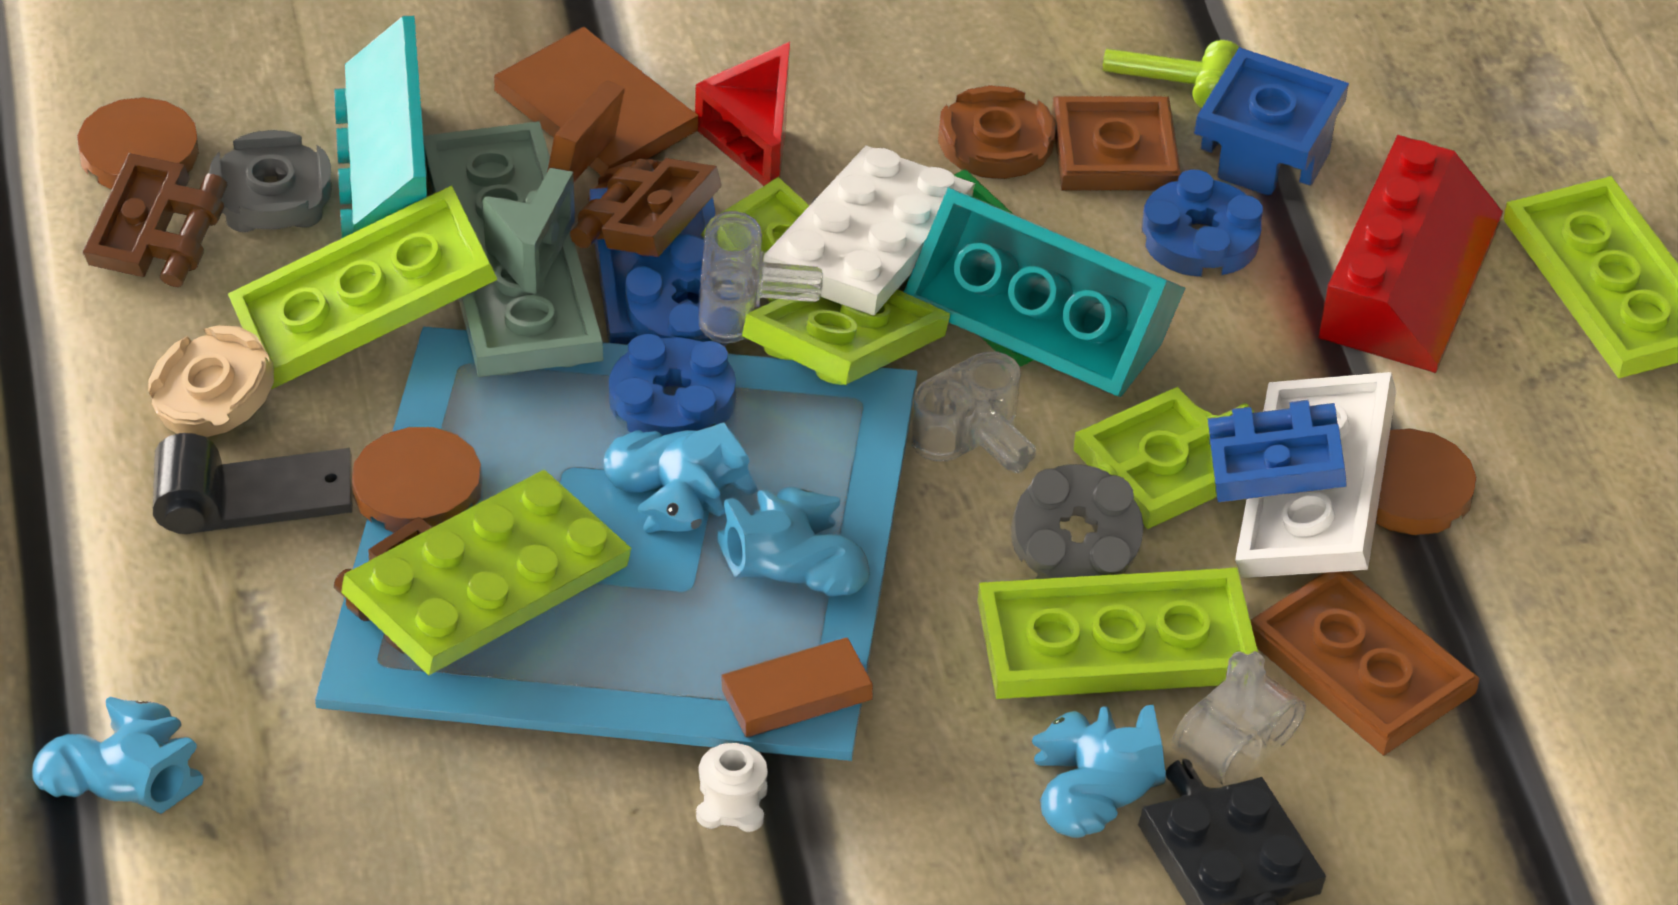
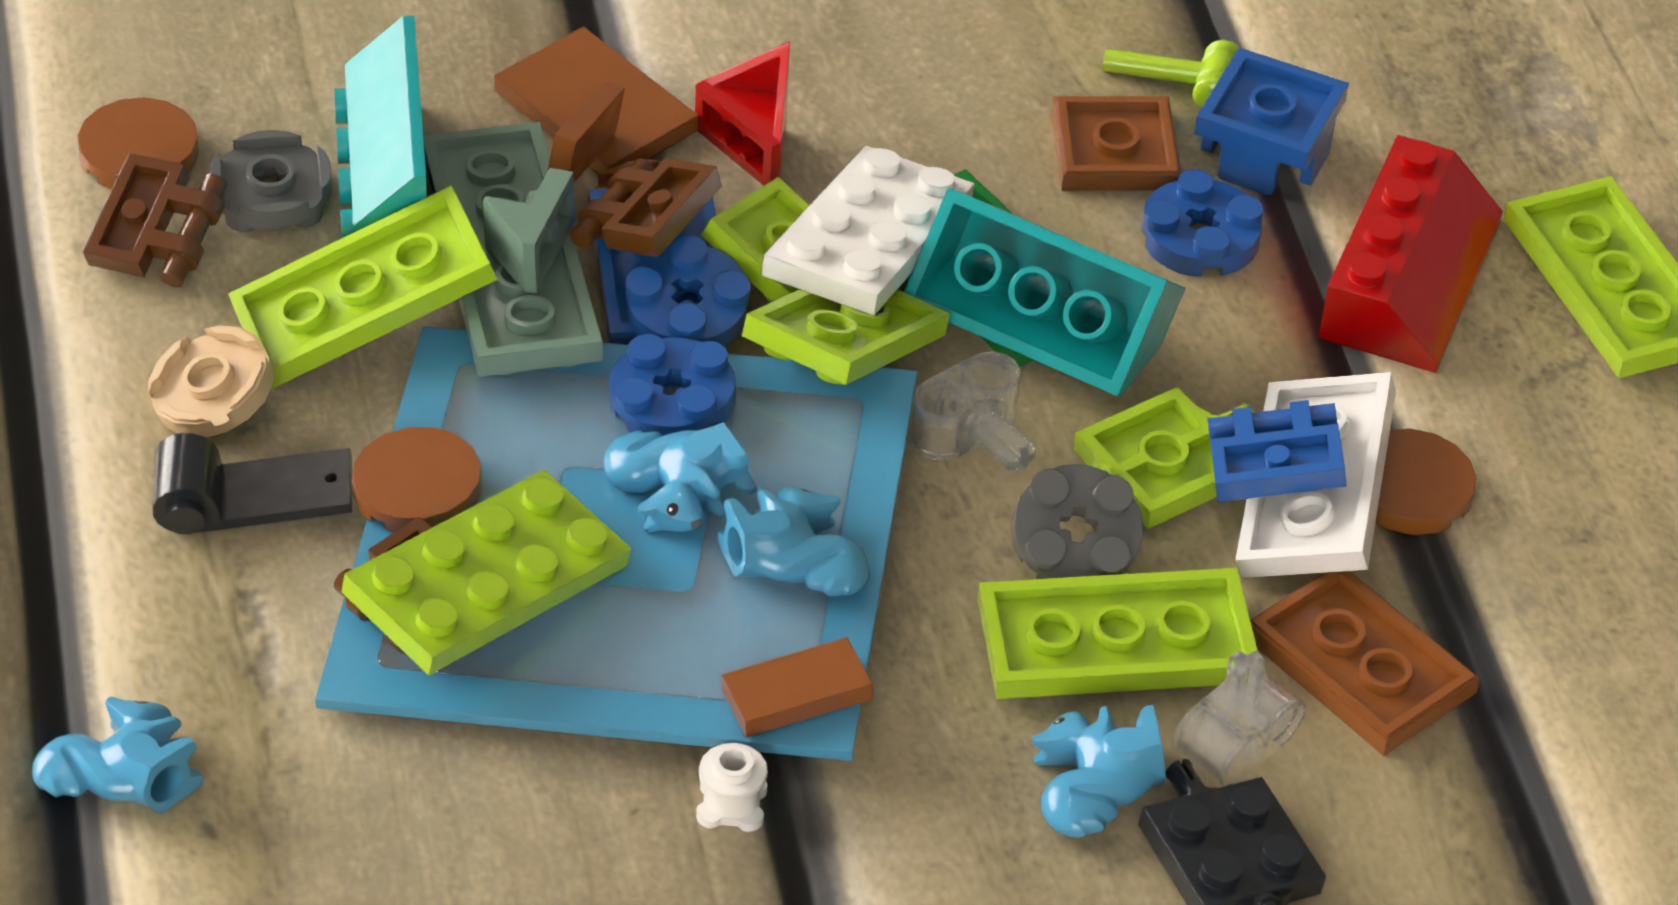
clear beam [698,211,823,343] -> none
dark orange tile [938,85,1055,179] -> none

